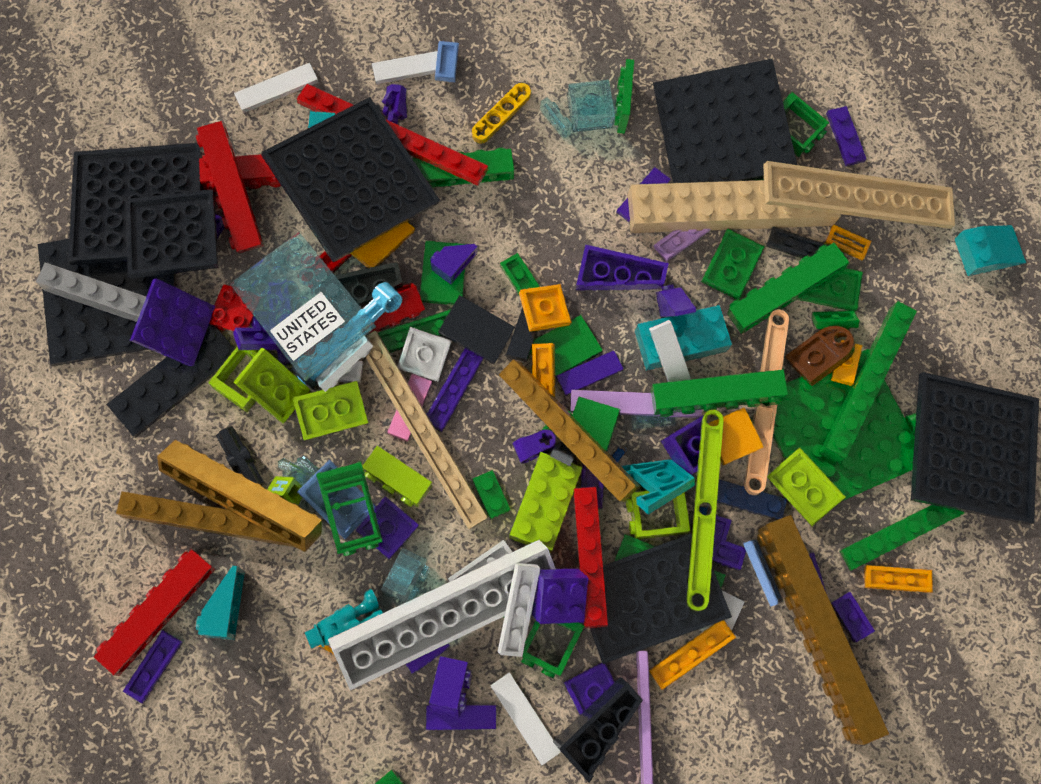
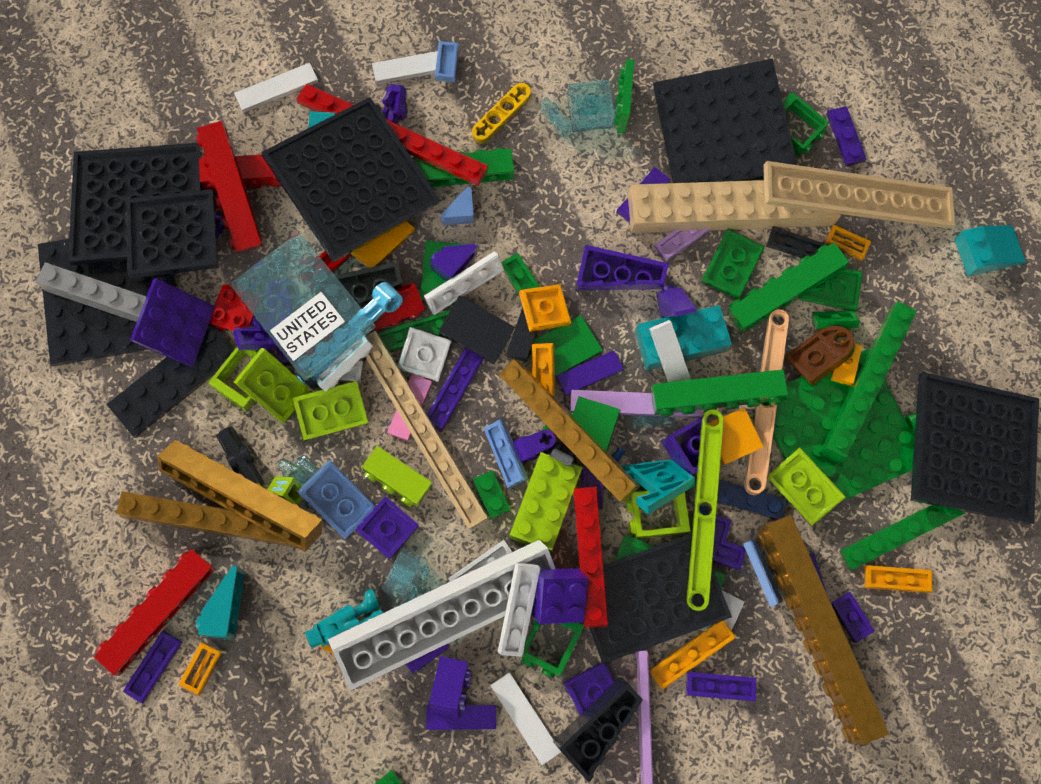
green door [316,461,382,556] -> none
none -> light orange tile [178,642,223,695]
none -> white tile [424,251,504,315]
none -> medium blue slope [441,186,474,225]
none -> medium blue tile [483,419,528,488]
none -> dark purple plate [686,672,757,702]

